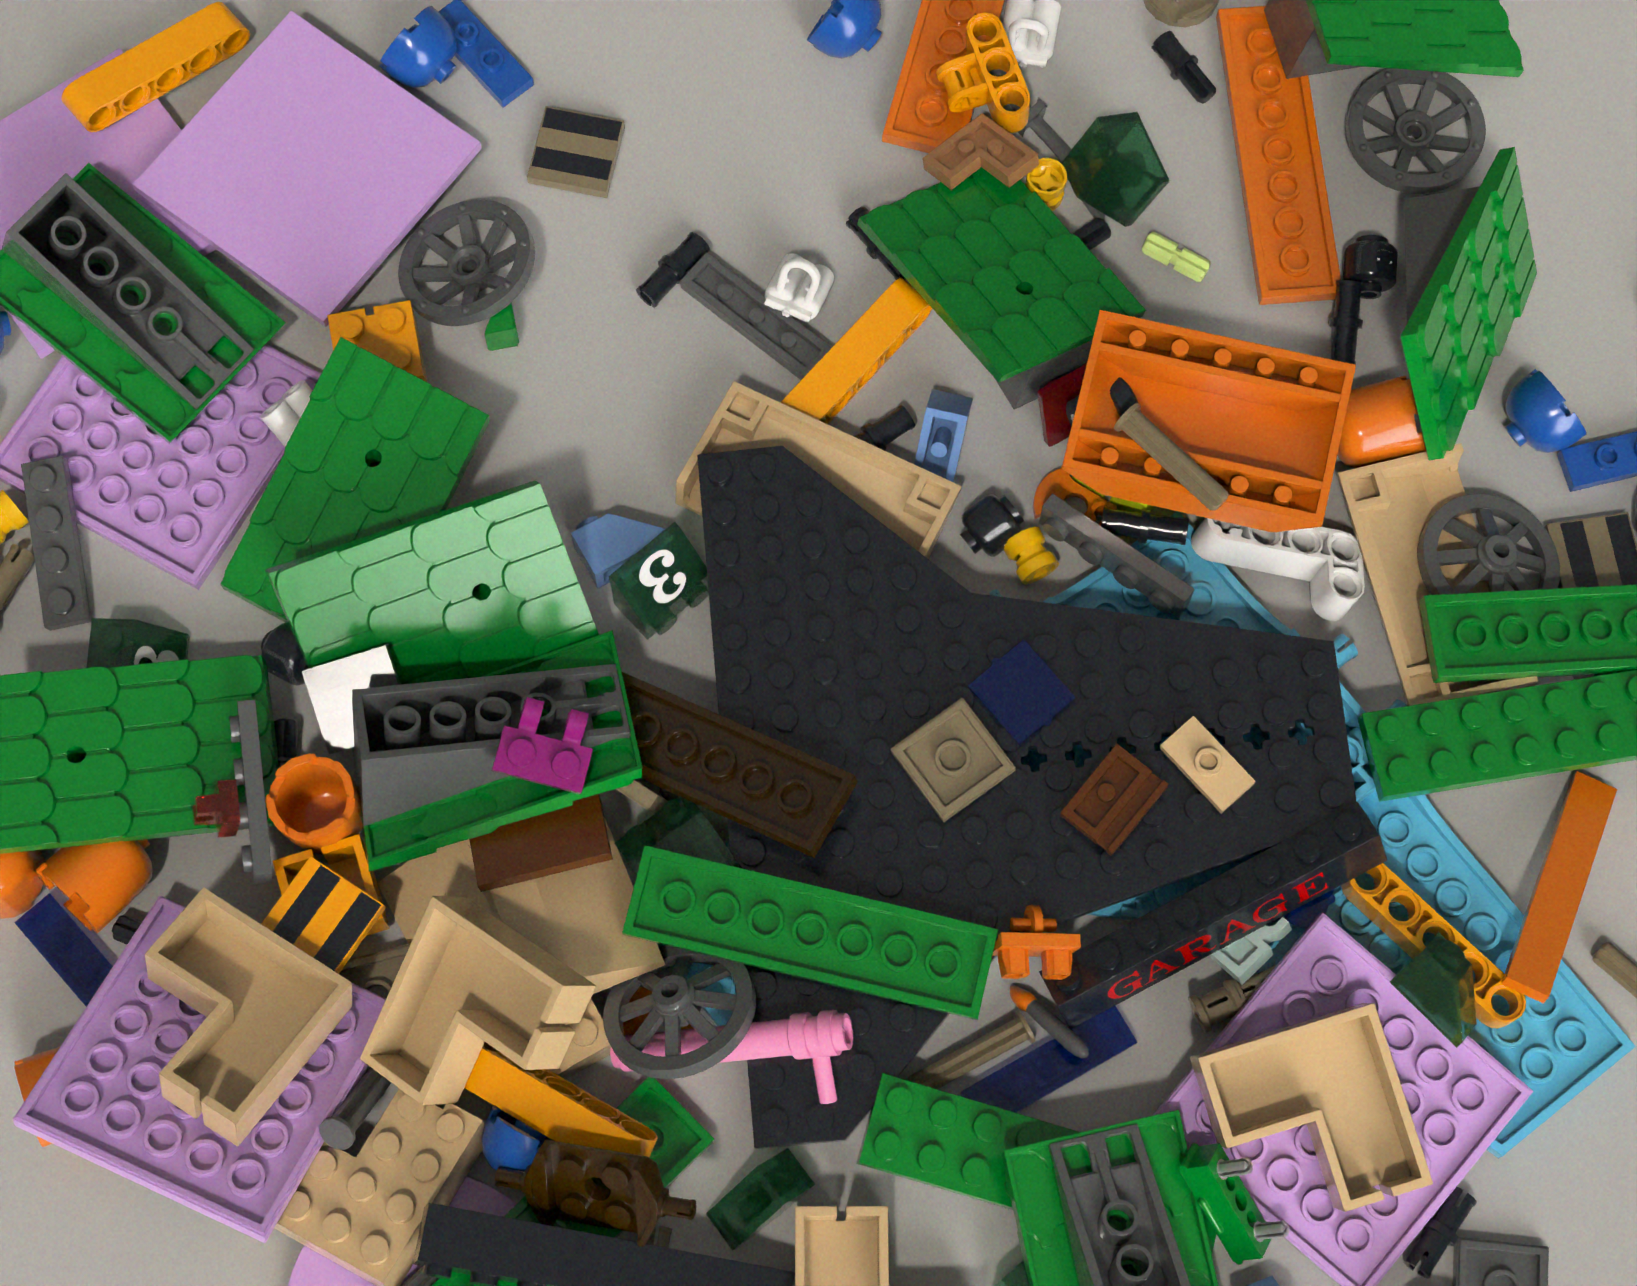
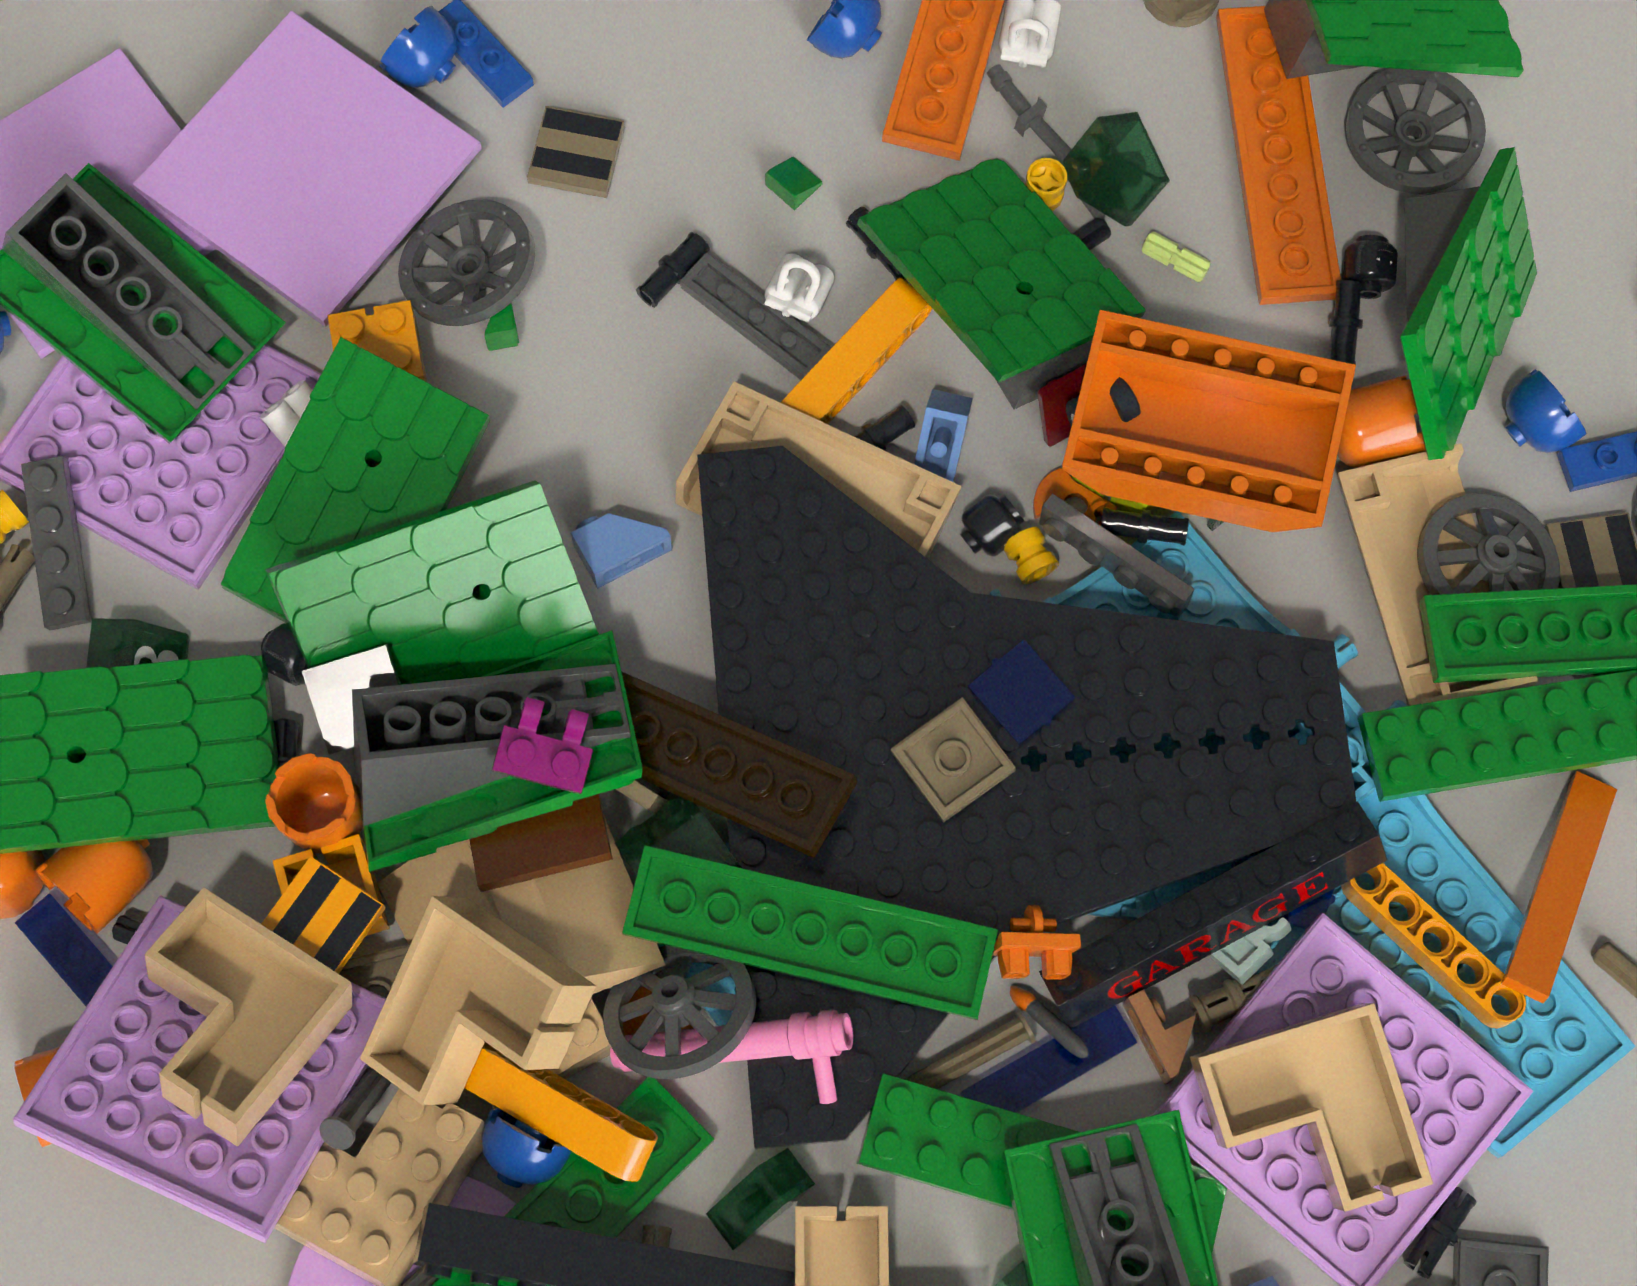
light orange beam [61,2,250,132] -> none
clear red tile [192,780,241,837] -> none
dark grey plate [229,700,272,885] -> none
dark brown plate [494,1140,697,1247] -> none
clear green slope [609,522,709,640] -> none
medium nougat plate [922,113,1039,190] -> none
light orange piece [936,12,1030,133] -> none
reddish brown plate [1060,744,1169,856] -> none
dark tan axle [1114,403,1229,511] -> none
black axle [1151,31,1216,104] -> none
tan plate [1160,716,1256,814] -> none
green piece [1179,1143,1290,1265] -> none
white beam [1191,518,1365,621] -> none
clear green slope [1390,932,1477,1048] -> none
none -> green slope [765,157,822,211]
none -> medium nougat slope [1123,990,1196,1085]

